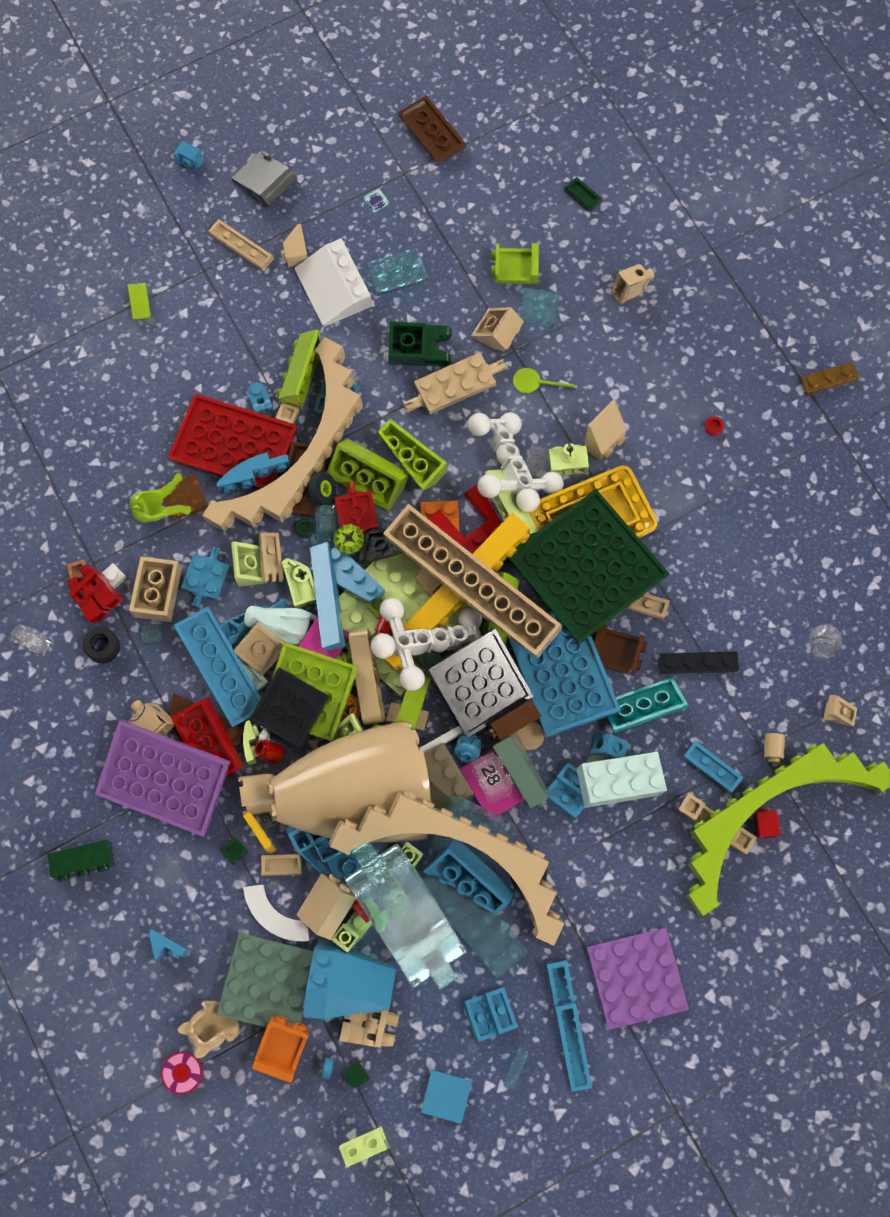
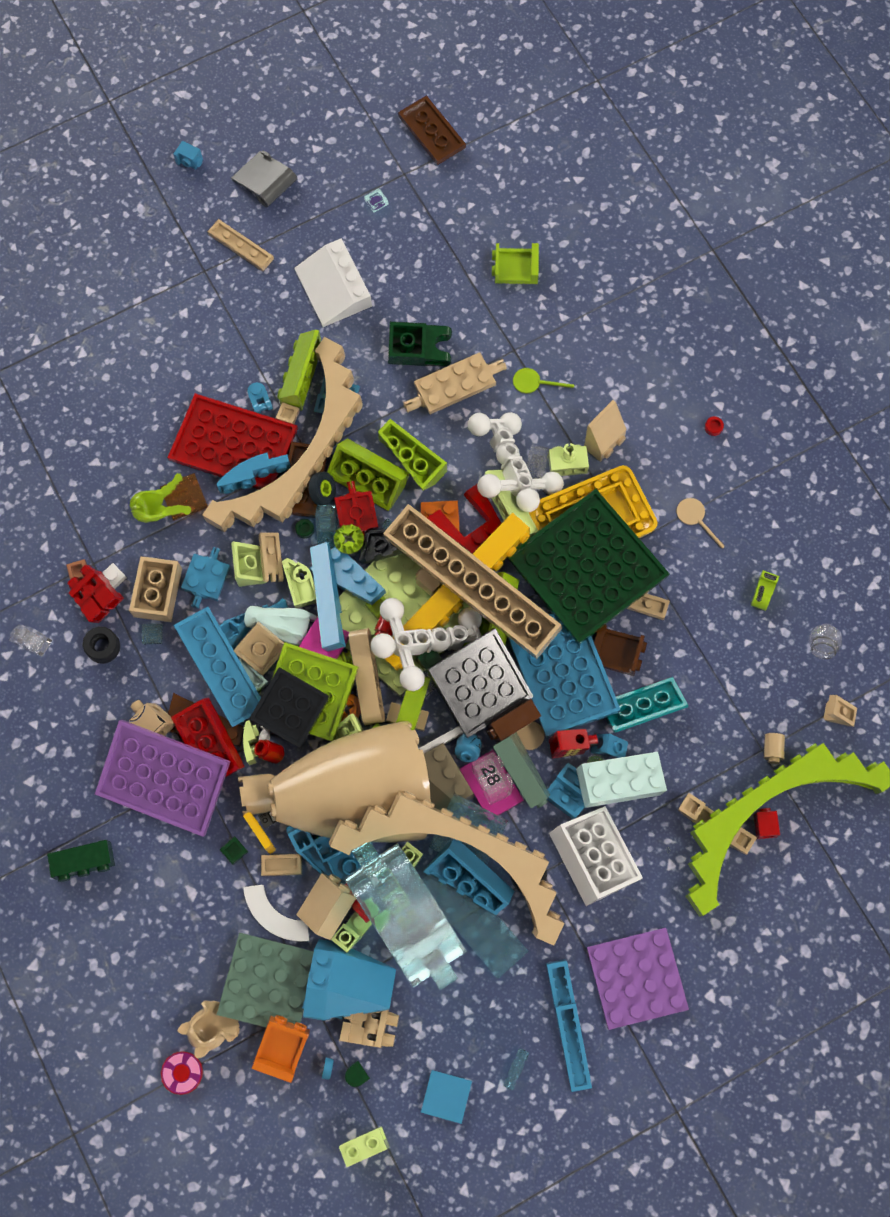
lime slope [128,283,151,320] -> none
dark azure slope [149,929,189,962] -> none
tan slope [281,224,308,267] -> none
clear light blue plate [367,248,428,296] -> none
dark azure slope [462,987,518,1043] -> none
tan slope [471,307,524,350] -> none
clear light blue plate [519,287,560,328] -> none
dark green tile [564,177,602,212] -> none
tan torso [611,264,654,305] -> none
black plate [659,651,739,674] -> none
dark azure plate [683,741,744,794] -> none
pearl gold plate [800,361,860,396] -> none
none -> red torso [549,729,598,759]
none -> white slope [549,806,643,906]
none -> tan piece [677,498,724,548]
none -> lime leg [751,570,779,611]

